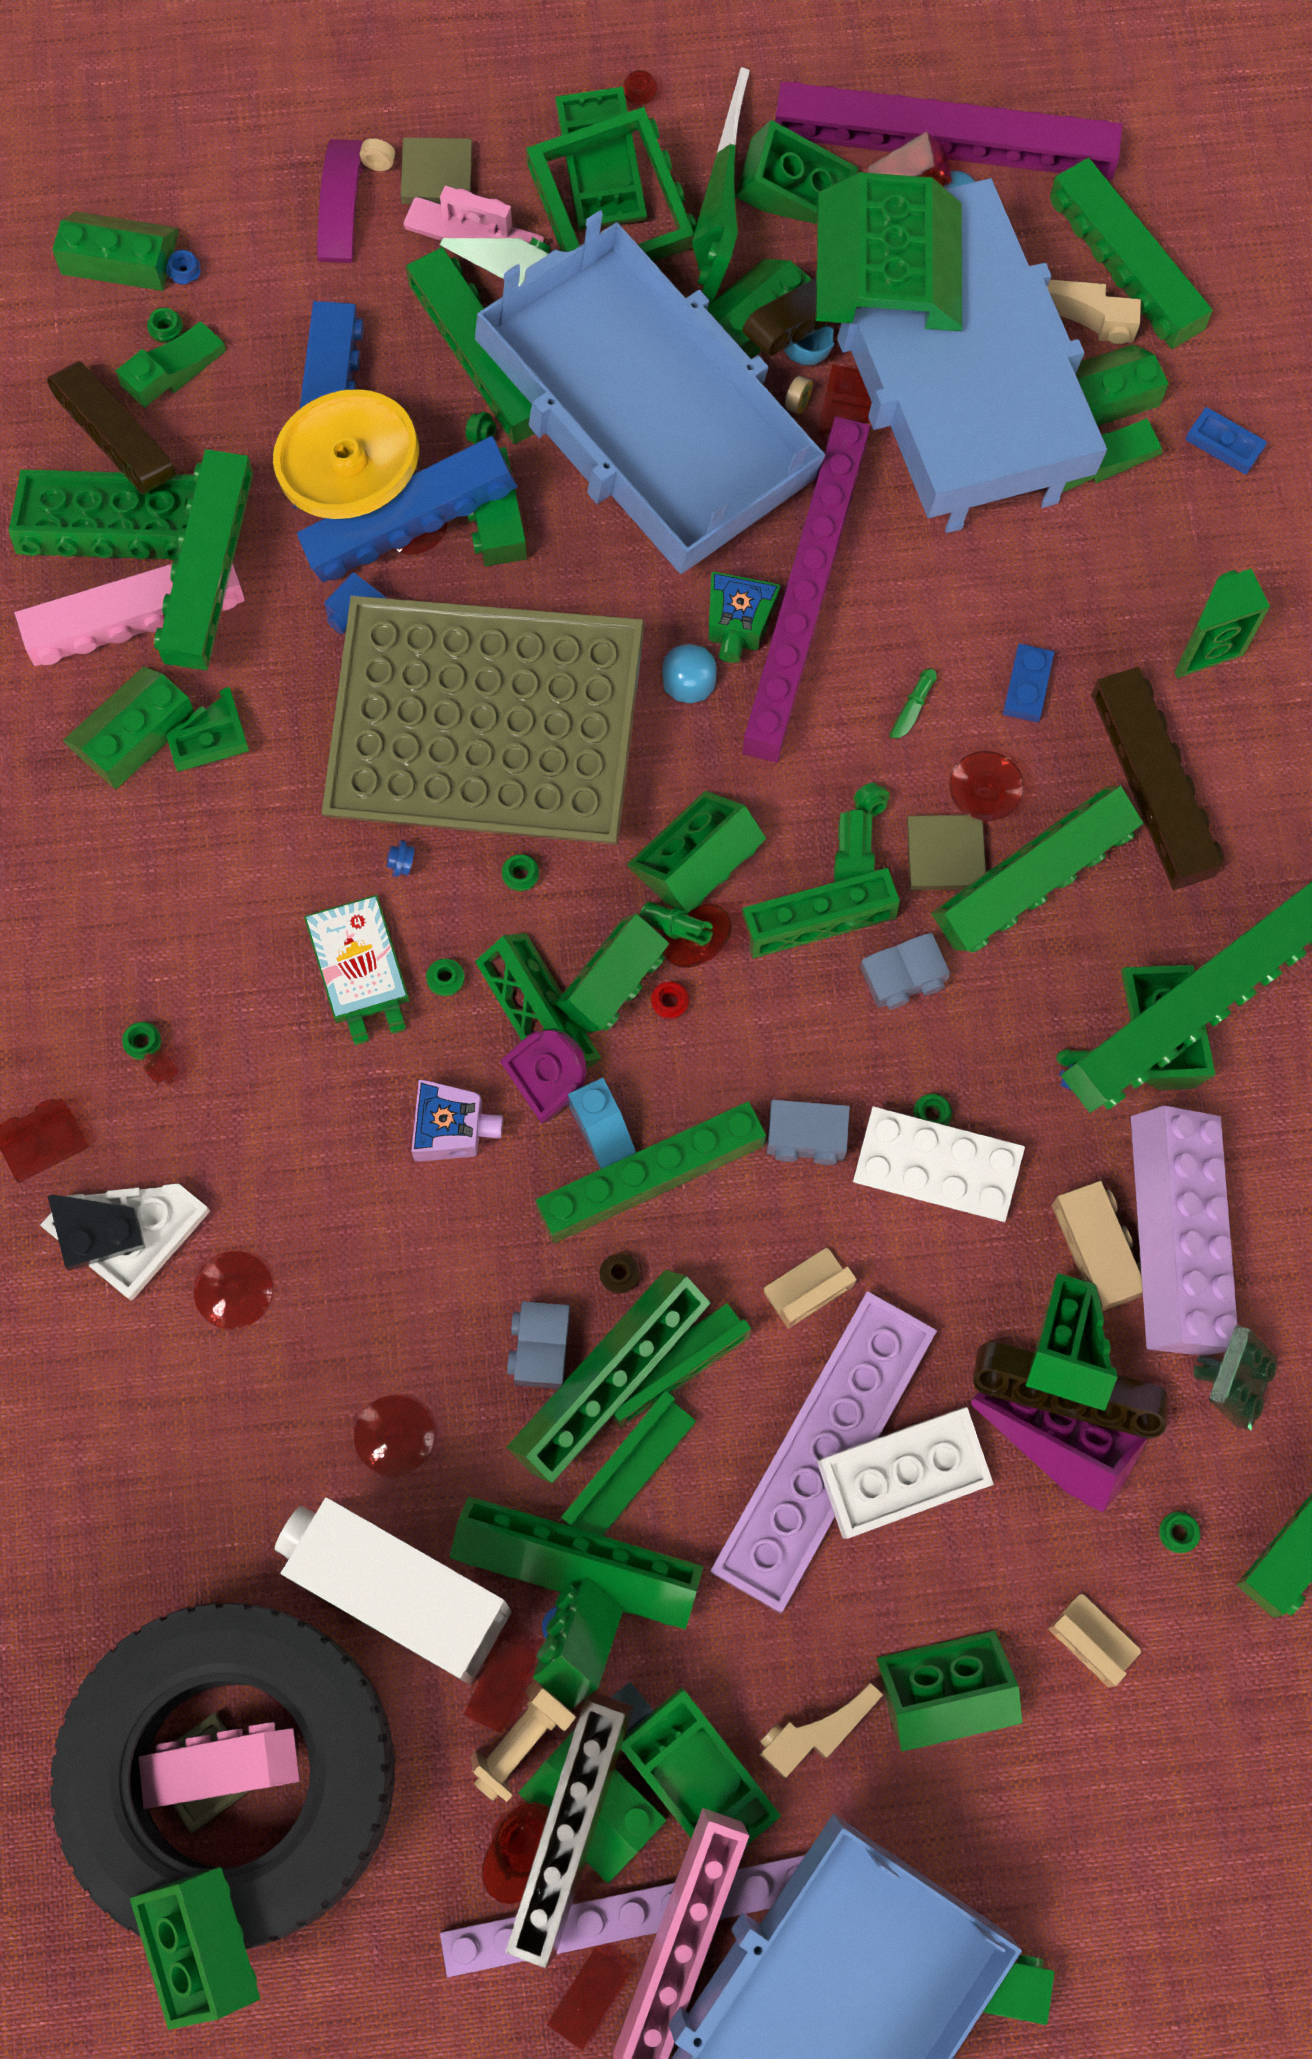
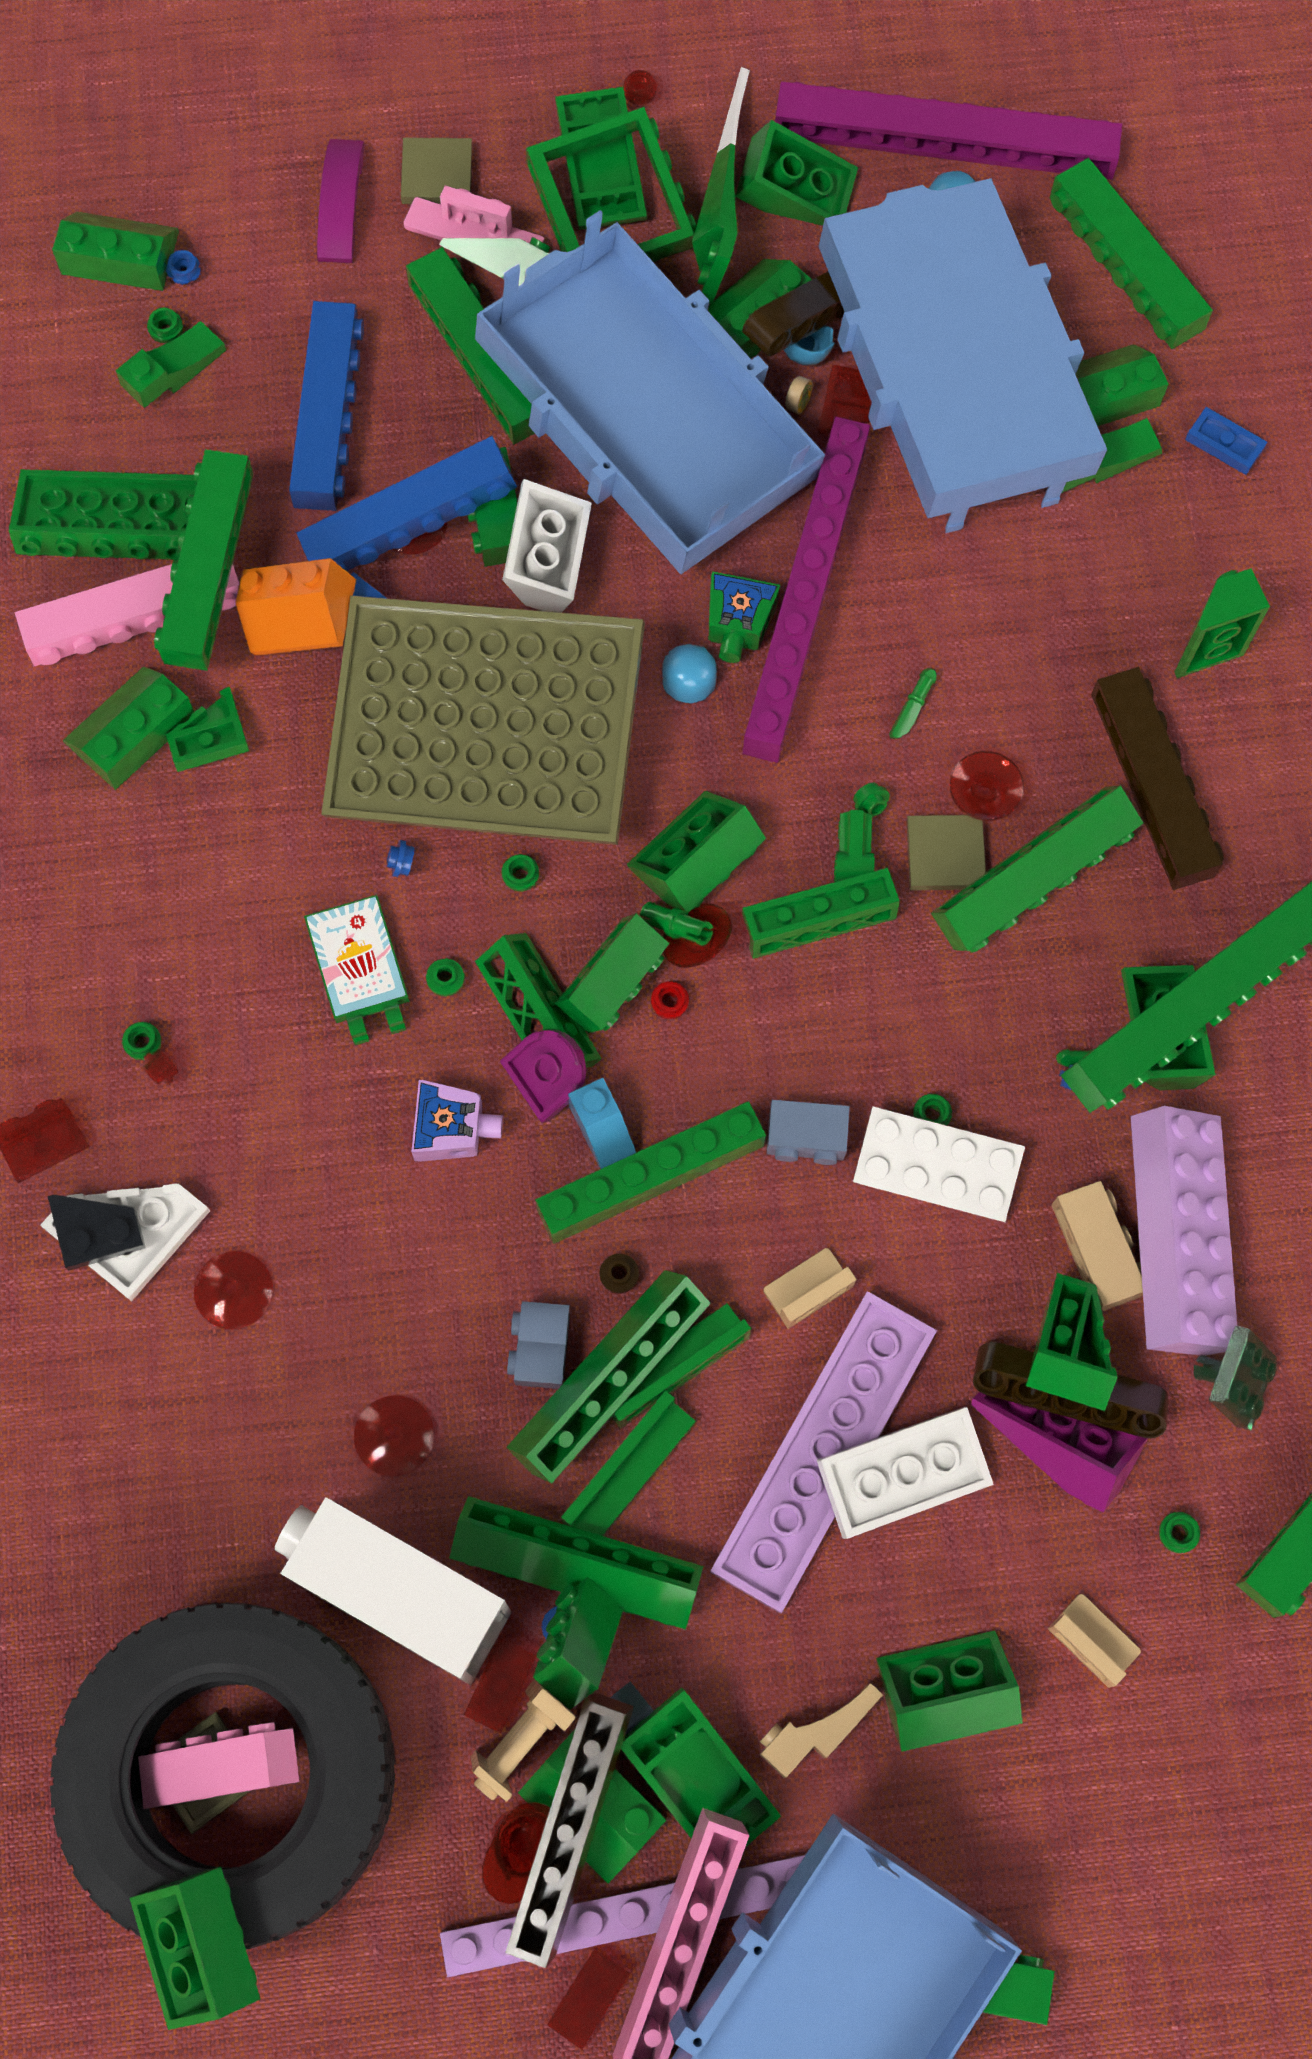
dark brown beam [47,360,176,494] -> none
yellow dish [273,390,419,519] -> none
tan tile [359,139,395,171] -> none
green plate [465,412,496,445] -> none
green slope [816,172,962,331] -> none
sand blue brick [860,933,950,1010] -> none
clear red brick [868,132,952,187] -> none
blue plate [1002,644,1054,723] -> none
tan slope [1047,280,1141,344] -> none
none -> orange slope [235,558,357,656]
none -> white slope [502,479,592,613]

